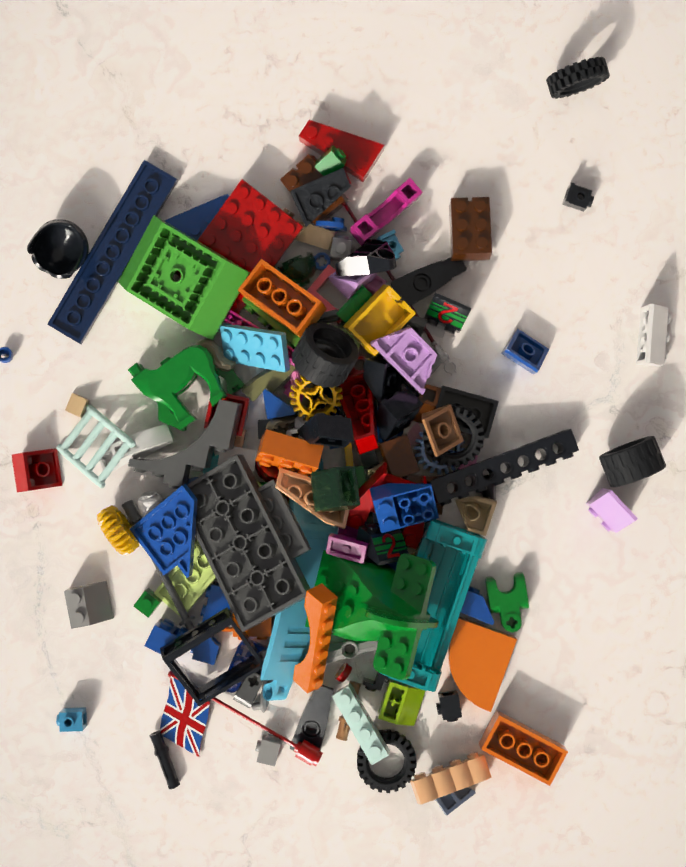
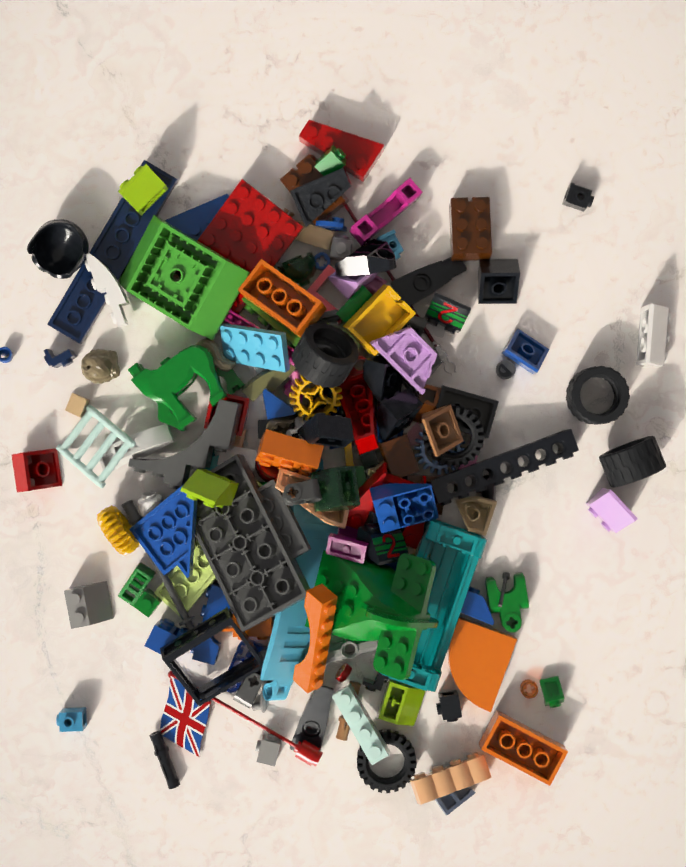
black tyre [546,57,610,99] -> none
none -> dark blue bracket [43,349,77,368]
none -> dark tan hair [81,349,120,384]
none -> white slope [85,253,129,327]
none -> lime slope [118,164,168,216]
none -> green slope [118,563,156,606]
none -> lime slope [180,469,239,508]
none -> dark grey piece [282,479,322,506]
none -> black slope [478,259,520,304]
none -> dark grey tile [496,360,516,379]
none -> dark grey piece [498,572,510,607]
none -> clear orange bush [520,679,538,699]
none -> green bracket [539,676,565,708]
none -> black tyre [566,366,630,425]

